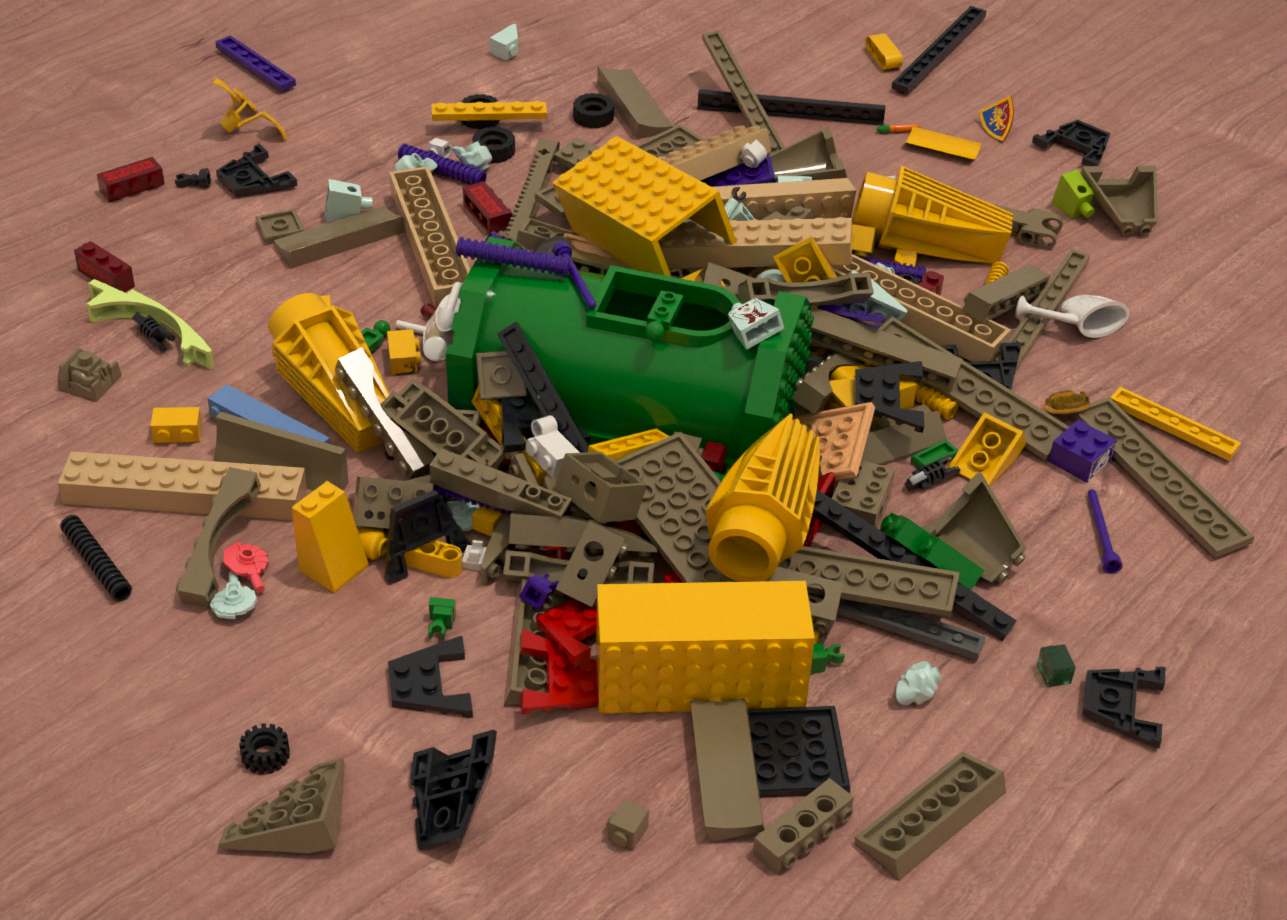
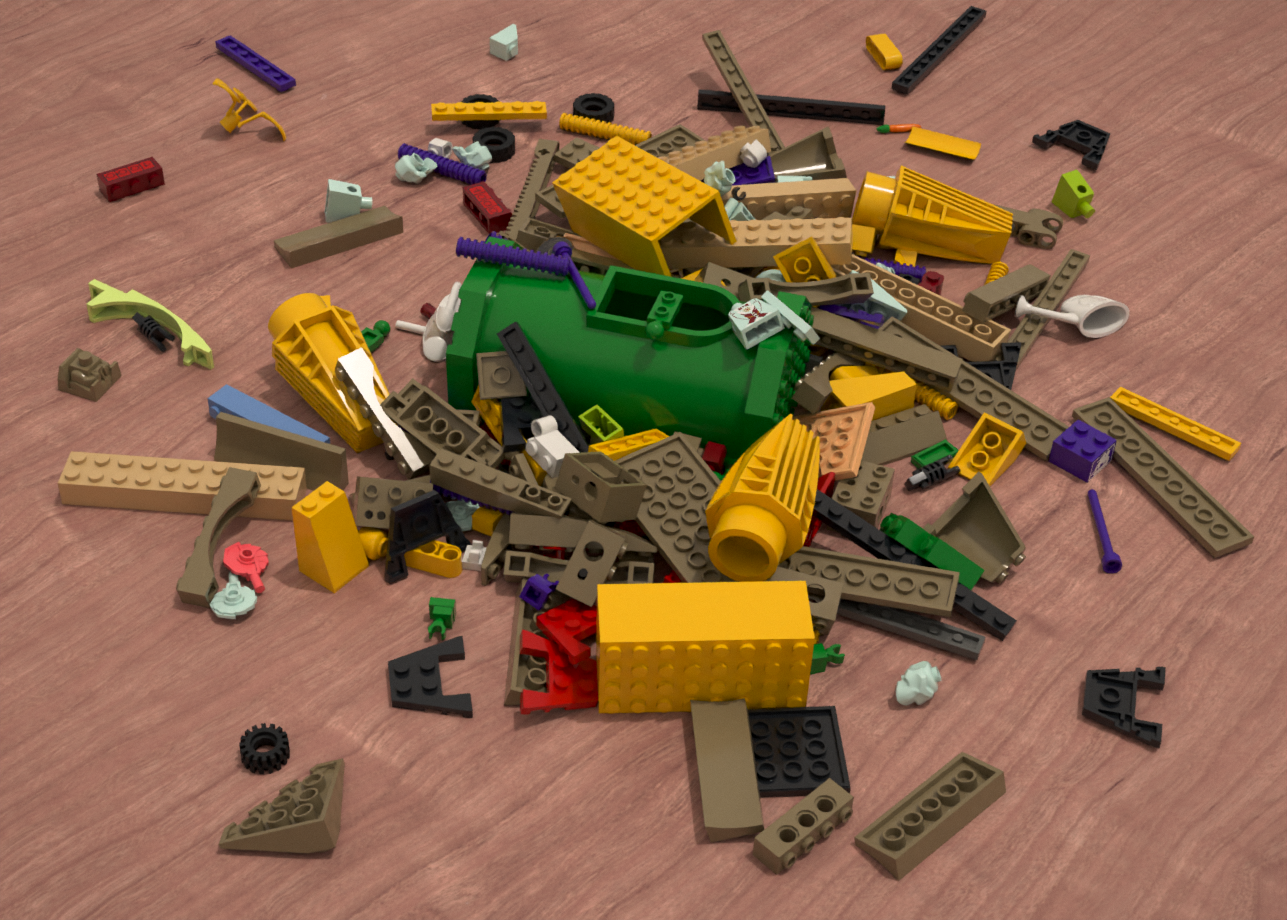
black piece [60,515,132,601] -> none
dark red brick [74,241,135,293] -> none
yellow brick [150,407,202,443] -> none
black piece [174,168,212,188] -> none
black wing [216,143,298,196] -> none
dark tan tile [255,209,305,245] -> none
yellow hinge [387,329,421,376] -> none
tan brick [389,166,471,309] -> none
black wedge [410,730,497,850] -> none
dark tan arch [597,66,673,139] -> none
dark tan brick [607,800,649,850] -> none
black wing [854,361,924,433] -> none
shield [979,95,1014,142] -> none
clear green brick [1037,644,1076,687] -> none
clear yellow tile [1045,390,1090,414] -> none
dark tan cone [1081,166,1158,235] -> none
none -> yellow piece [559,112,652,145]
none -> lime torso [578,405,624,445]
none -> light aqua head [704,160,735,196]
none -> light aqua plate [761,290,820,345]

